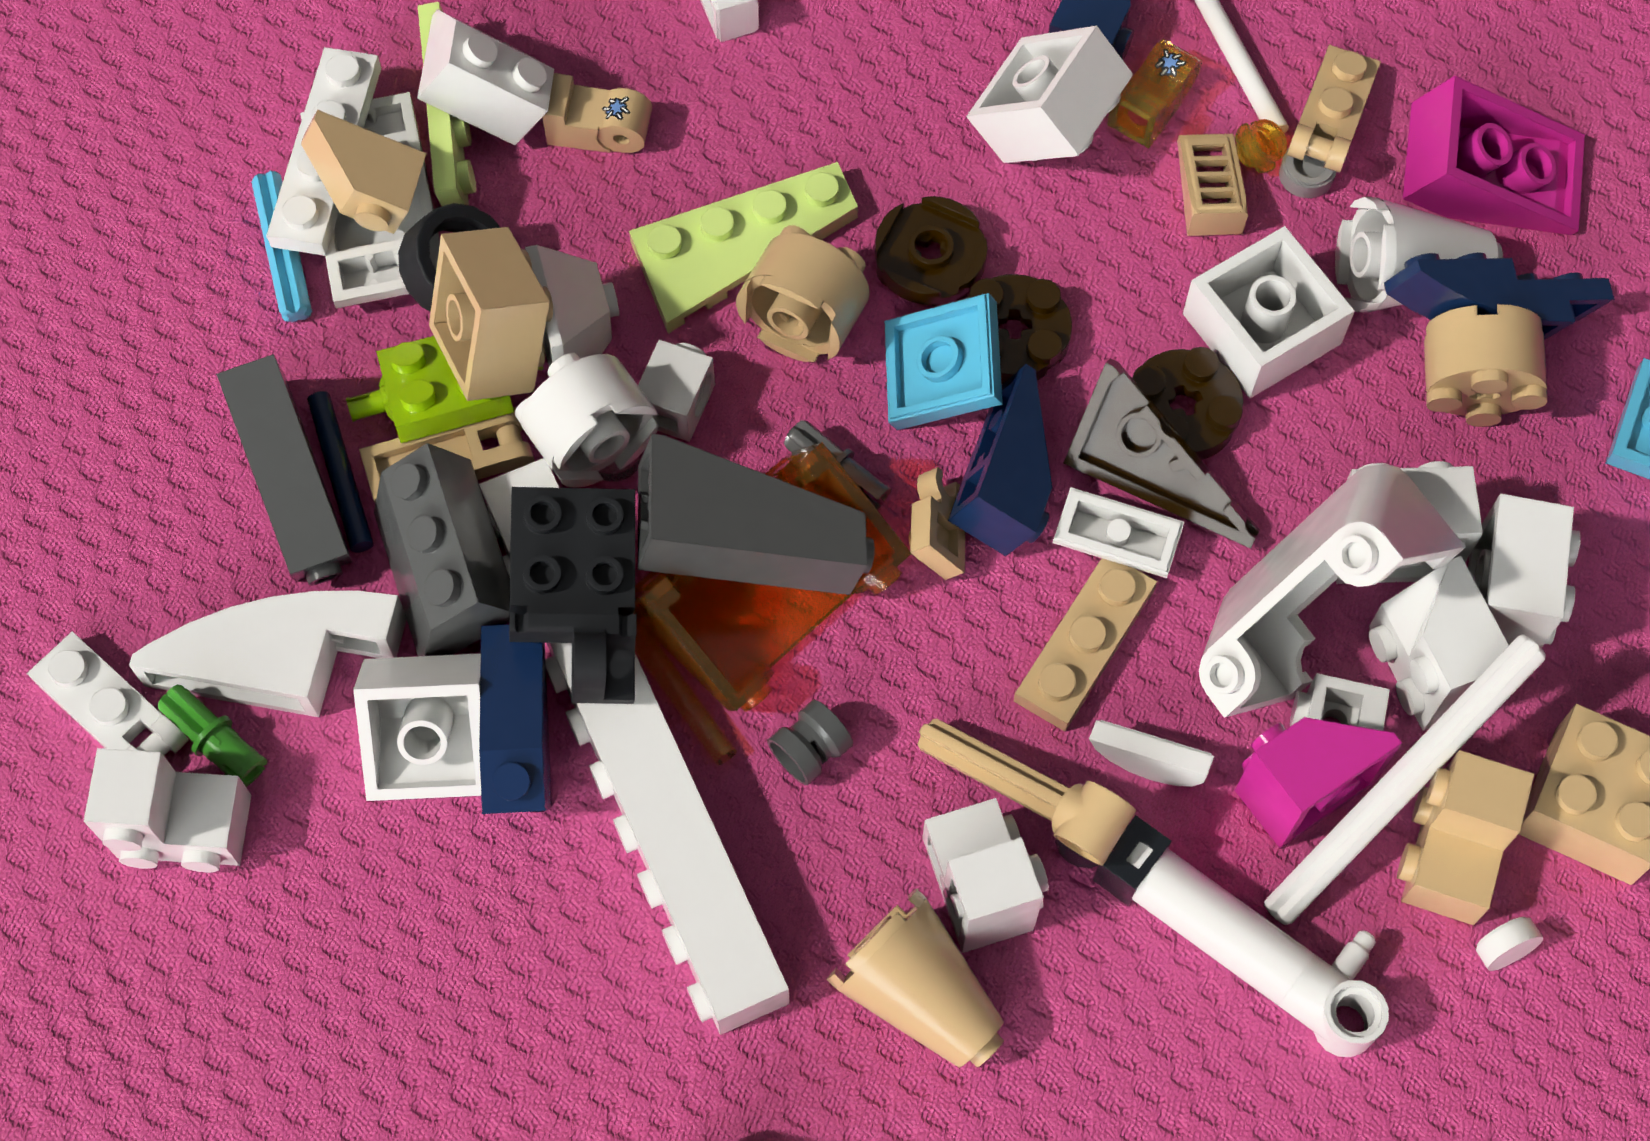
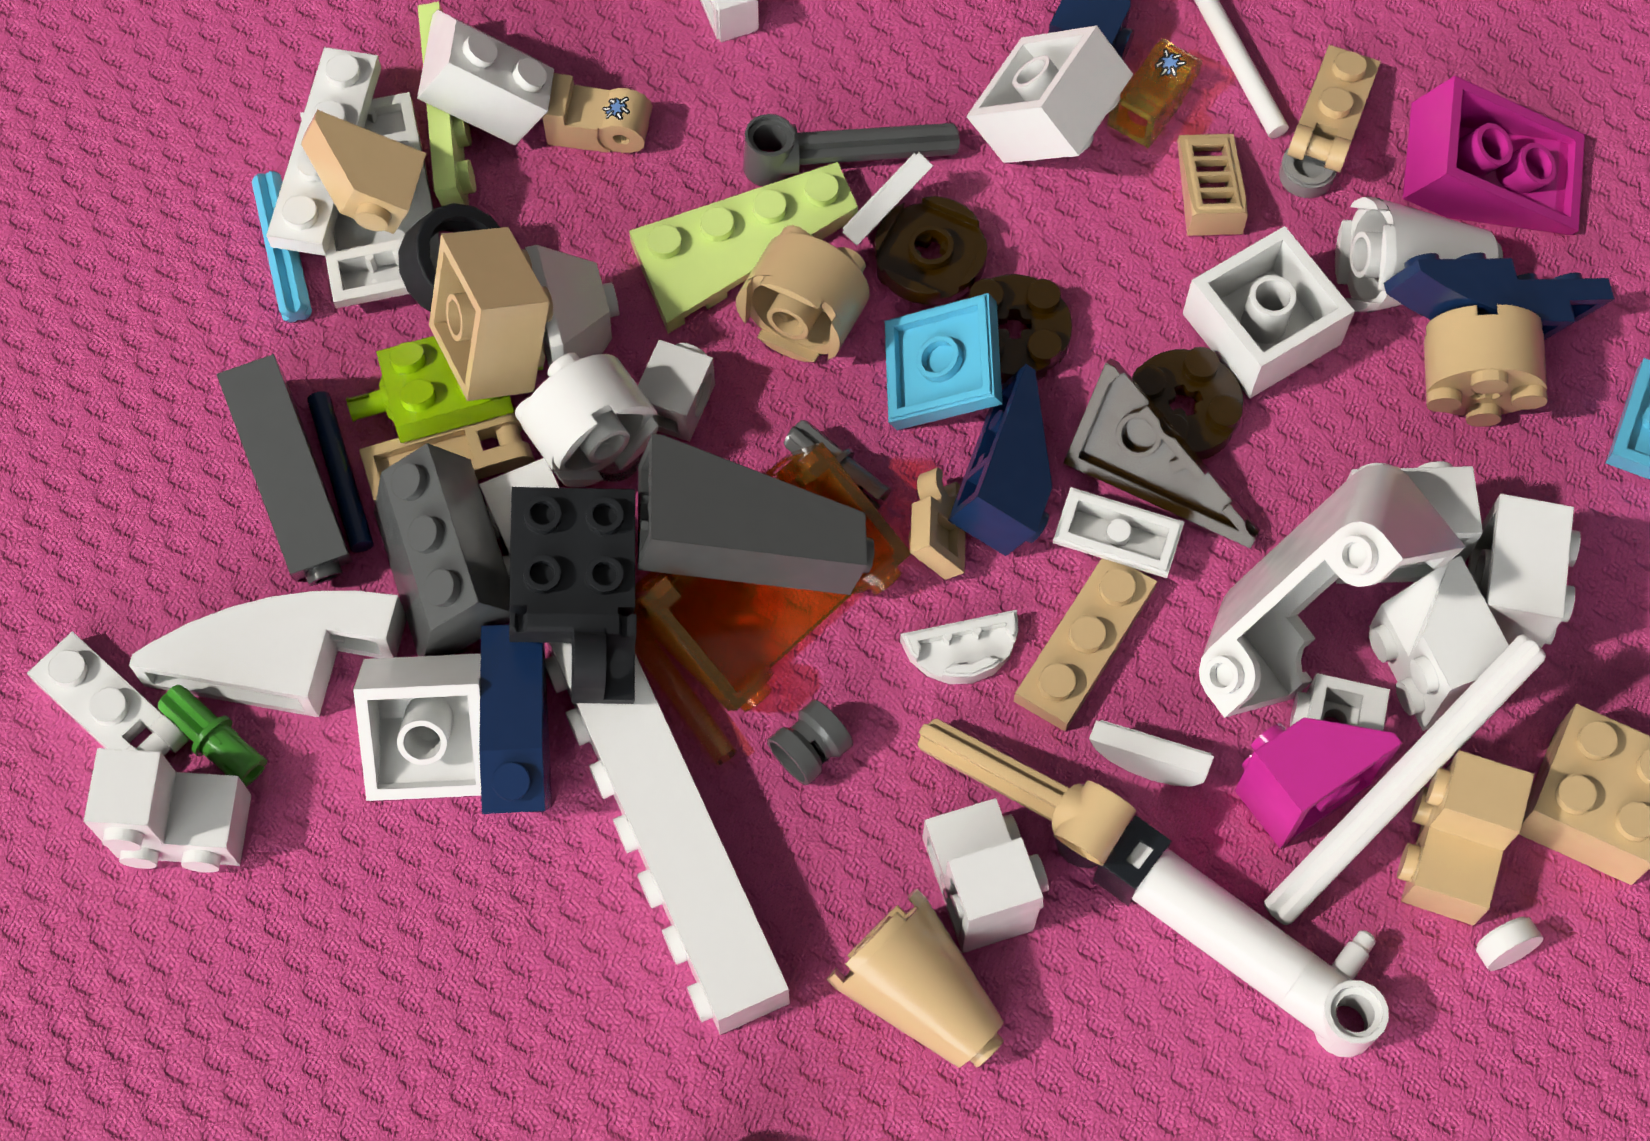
clear yellow plate [1235,119,1287,173] -> none
none -> dark grey axle [743,114,960,187]
none -> white tile [842,152,933,246]
none -> white tile [900,610,1018,684]

